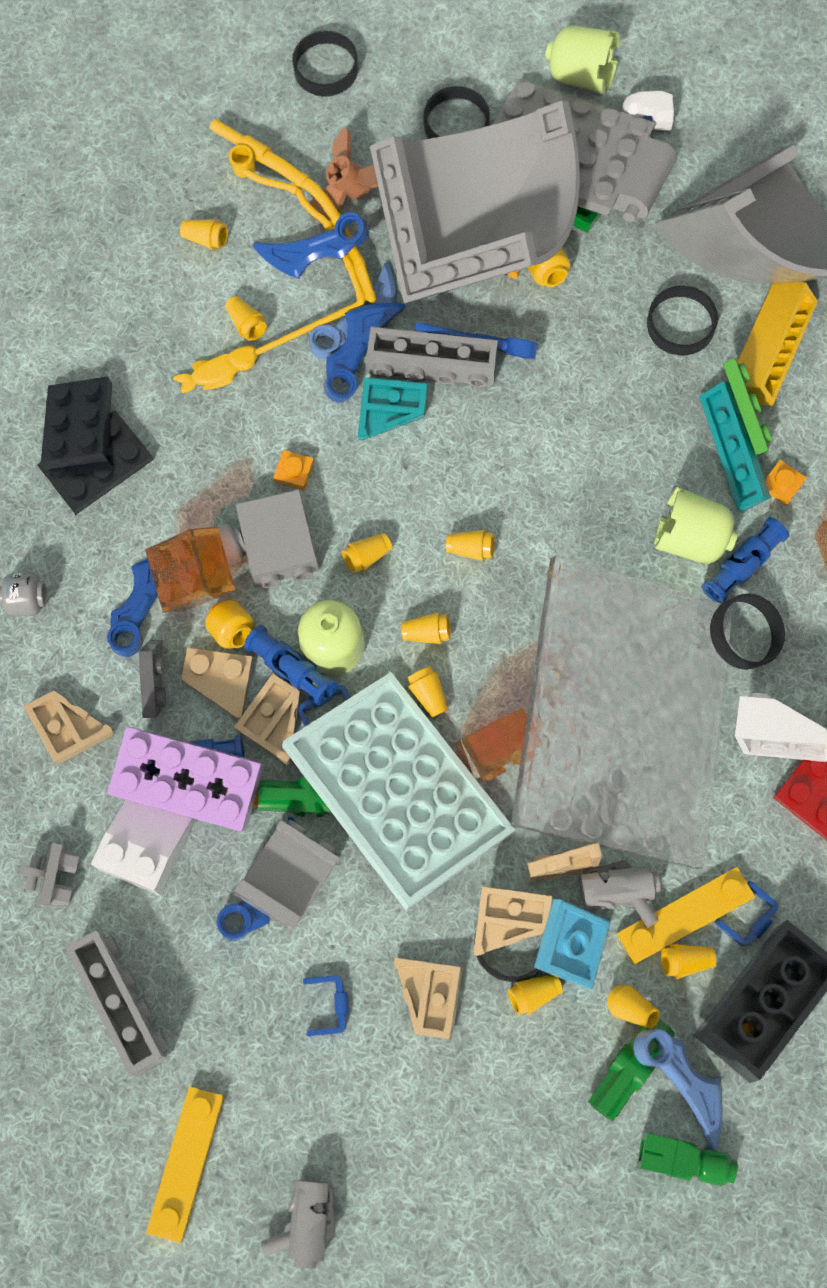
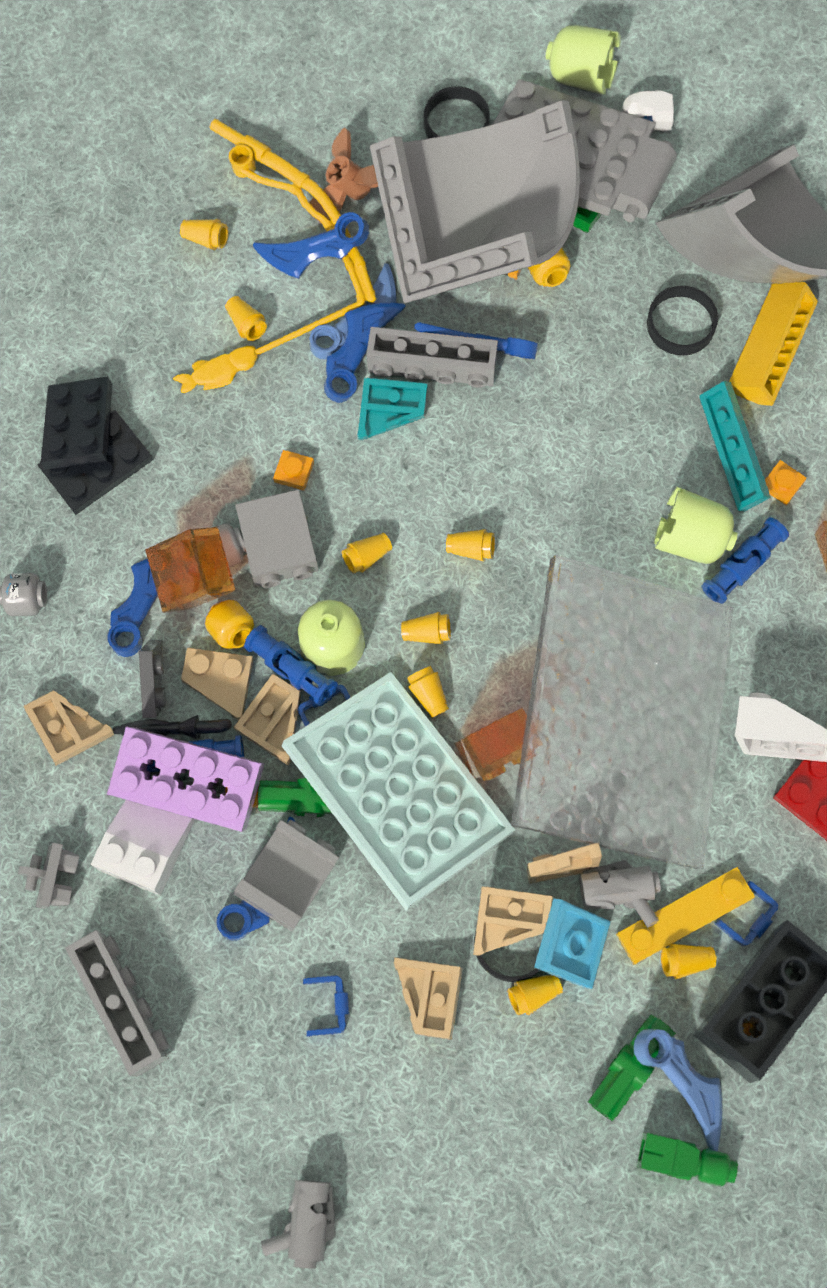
yellow plate [146,1086,225,1243] -> none
black tyre [292,31,358,97] -> none
yellow cone [607,985,660,1029] -> none
black tyre [710,593,785,670] -> none
bright green plate [723,358,773,455] -> none
none -> black piece [113,715,232,740]

